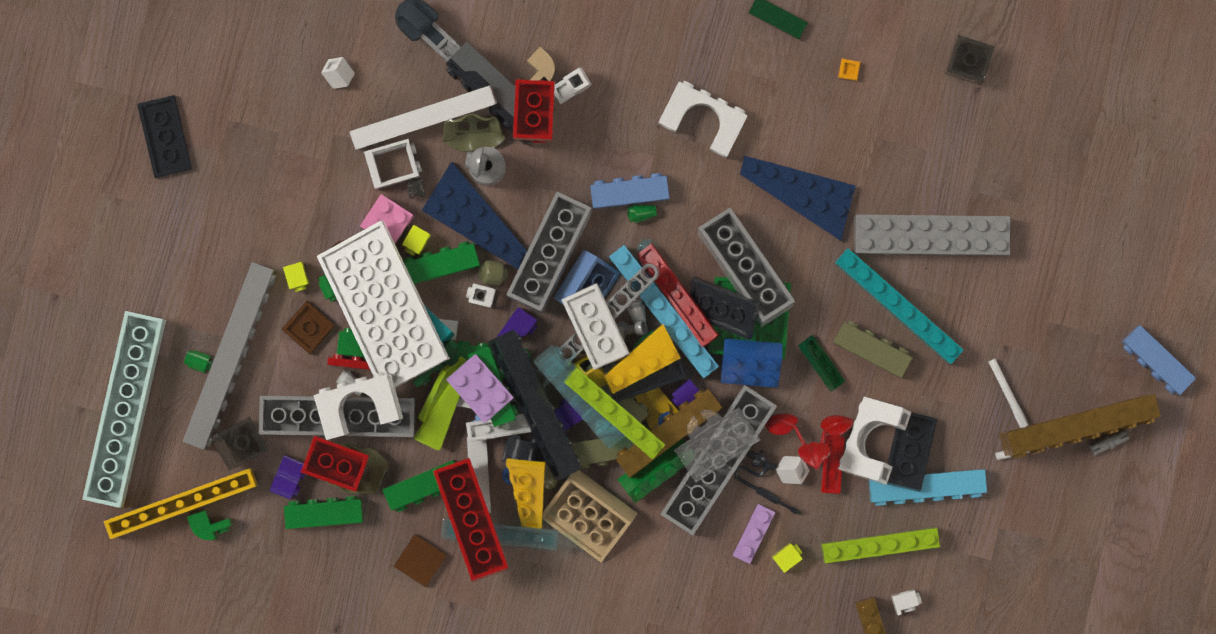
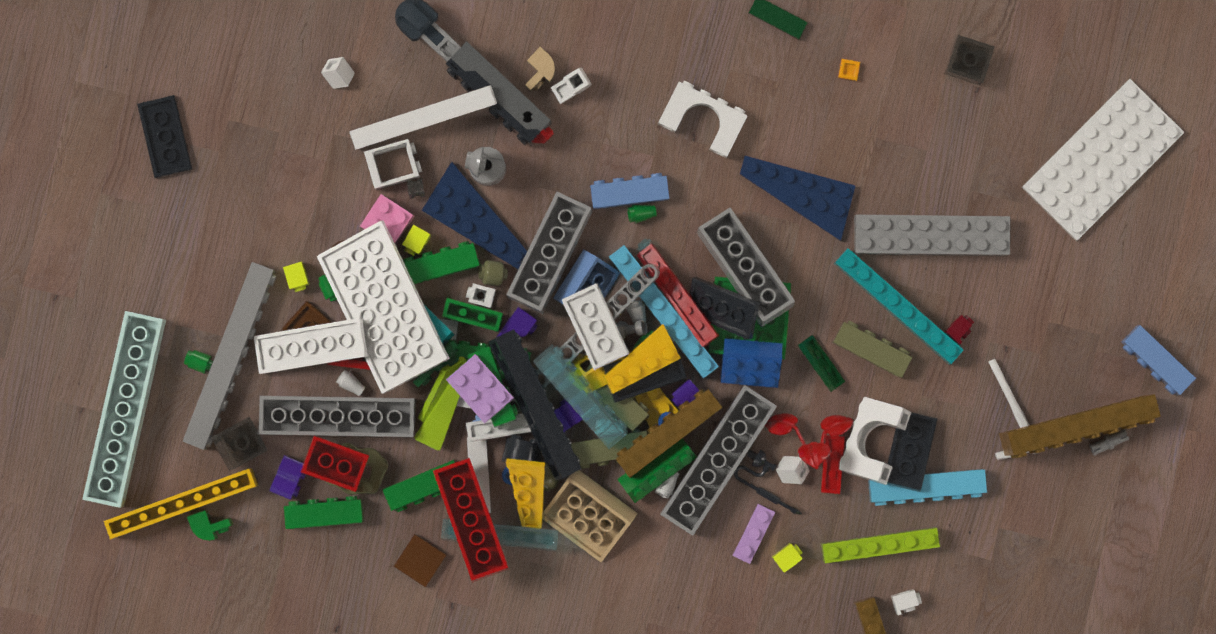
white arch [314,371,403,440] -> none
olive piece [442,113,506,151] -> none
red brick [513,79,555,142] -> none
lime brick [563,367,665,460] -> none
clear plate [674,407,760,483] -> none
none -> white plate [254,318,368,374]
none -> green brick [442,298,503,332]
none -> white cone [655,473,679,499]
none -> dark red brick [944,315,974,345]
none -> white plate [1022,79,1184,241]

